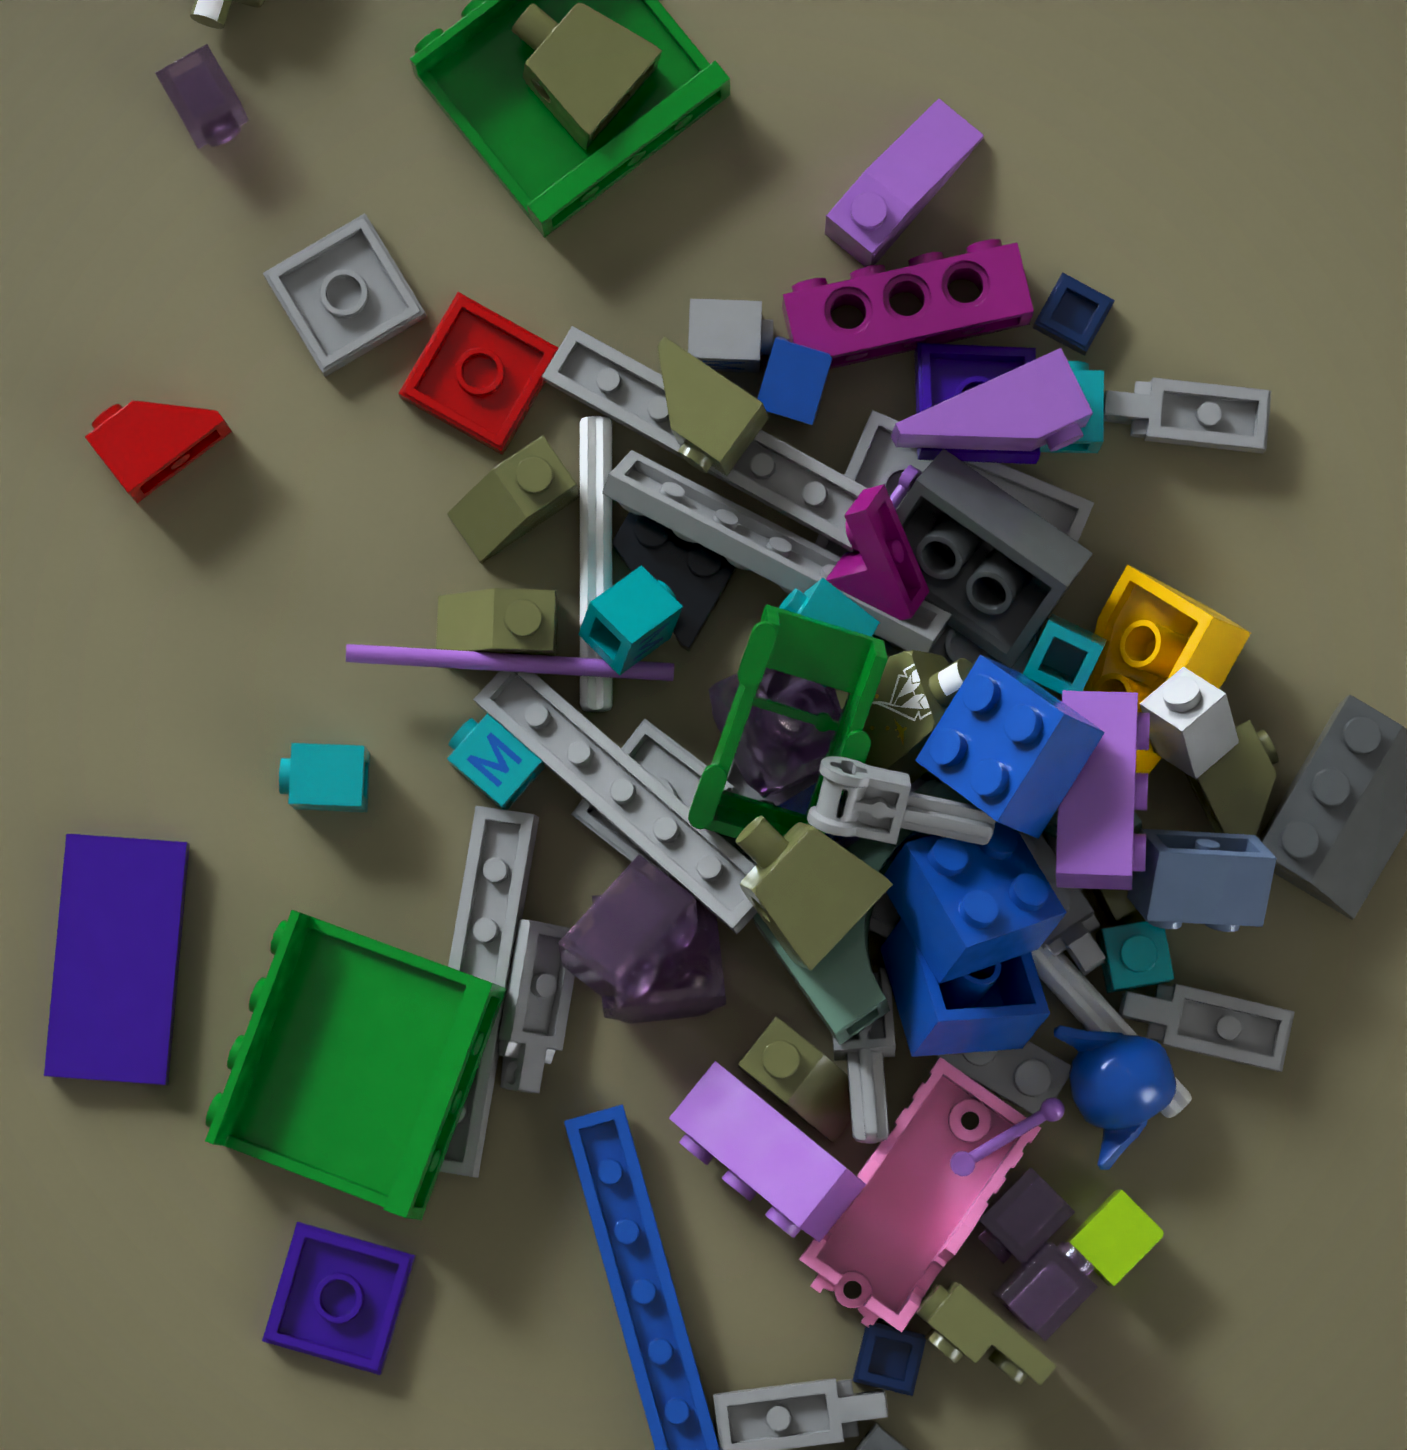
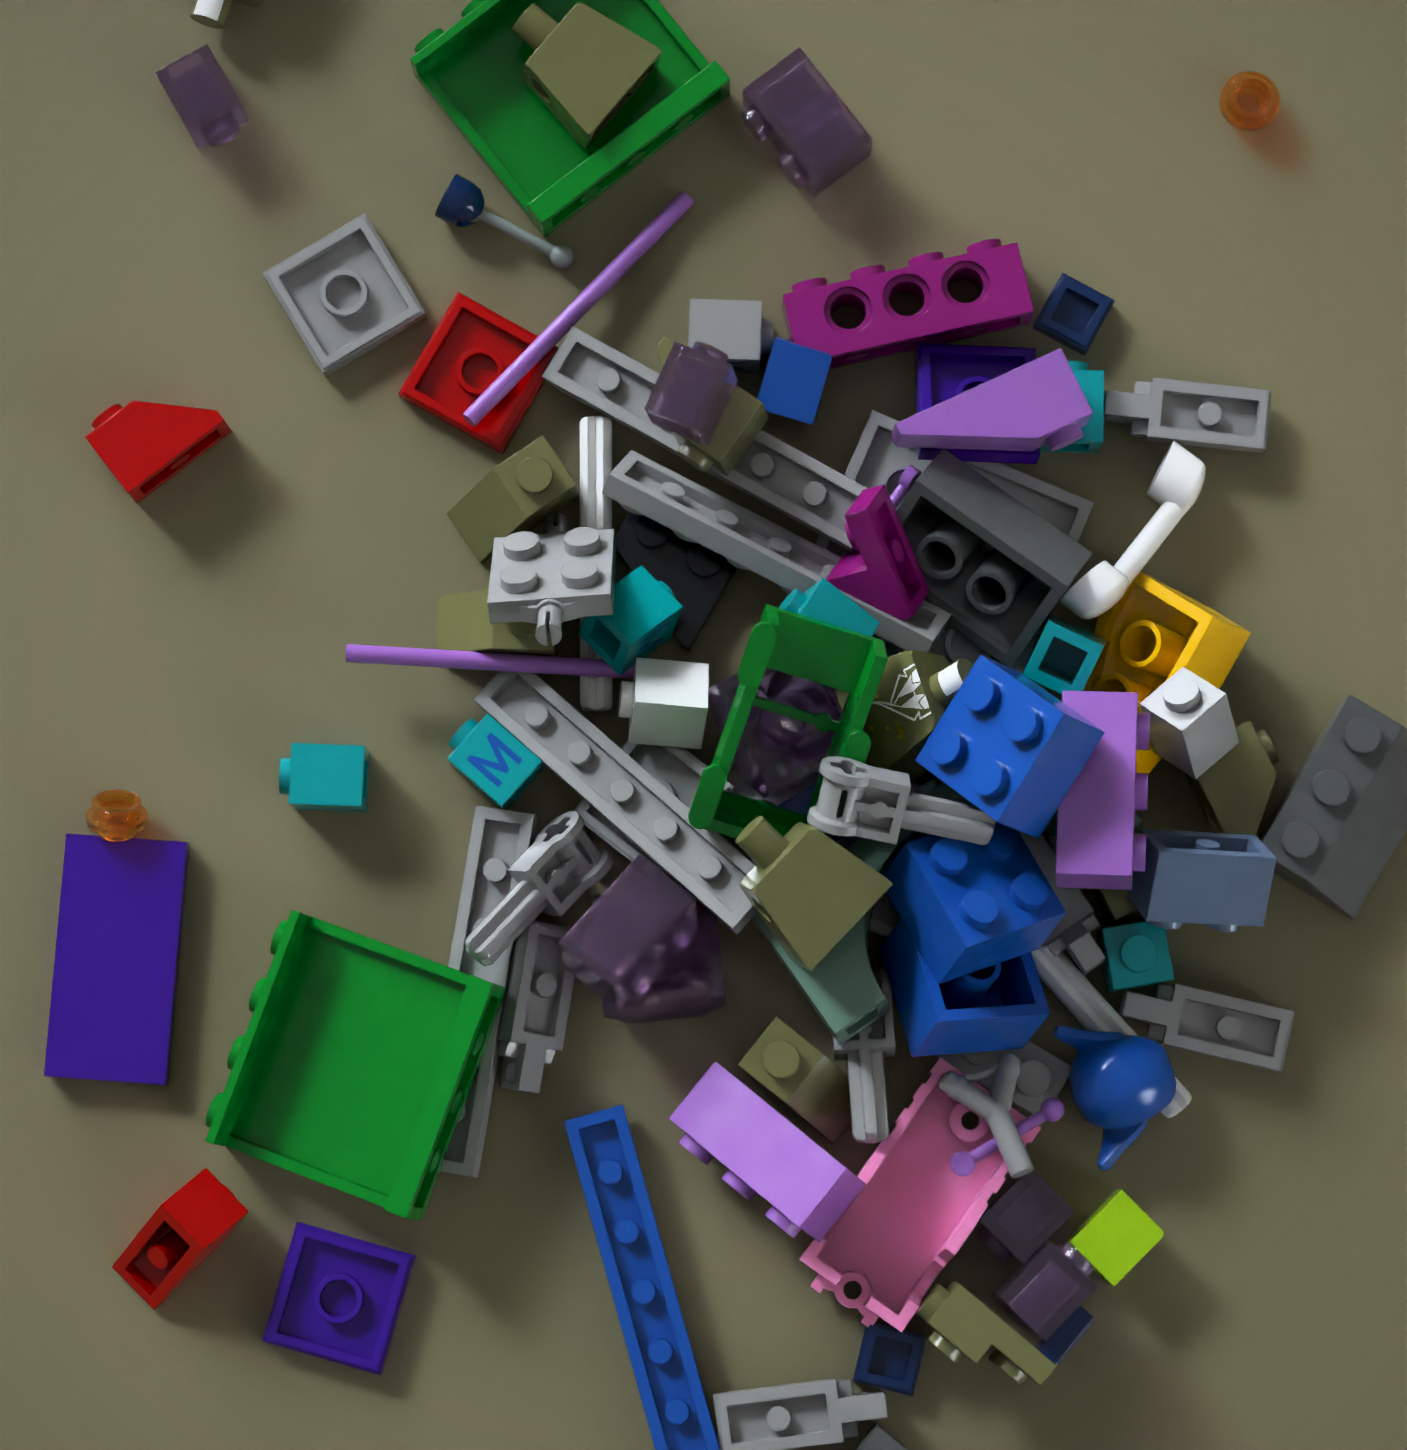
medium lavender slope [824,99,984,267] -> none
none -> clear orange plate [86,789,147,842]
none -> red slope [112,1168,249,1310]
none -> hinge [435,174,573,268]
none -> medium lavender axle [462,191,694,427]
none -> light grey connector [465,811,614,966]
none -> light grey plate [487,513,617,646]
none -> white brick [618,657,709,749]
none -> clear purple brick [645,341,738,446]
none -> clear purple brick [741,47,873,197]
none -> light grey piece [939,1053,1034,1178]
none -> dark blue tile [1035,1302,1094,1365]
none -> white piece [1060,440,1206,620]
none -> clear orange plate [1219,71,1280,131]

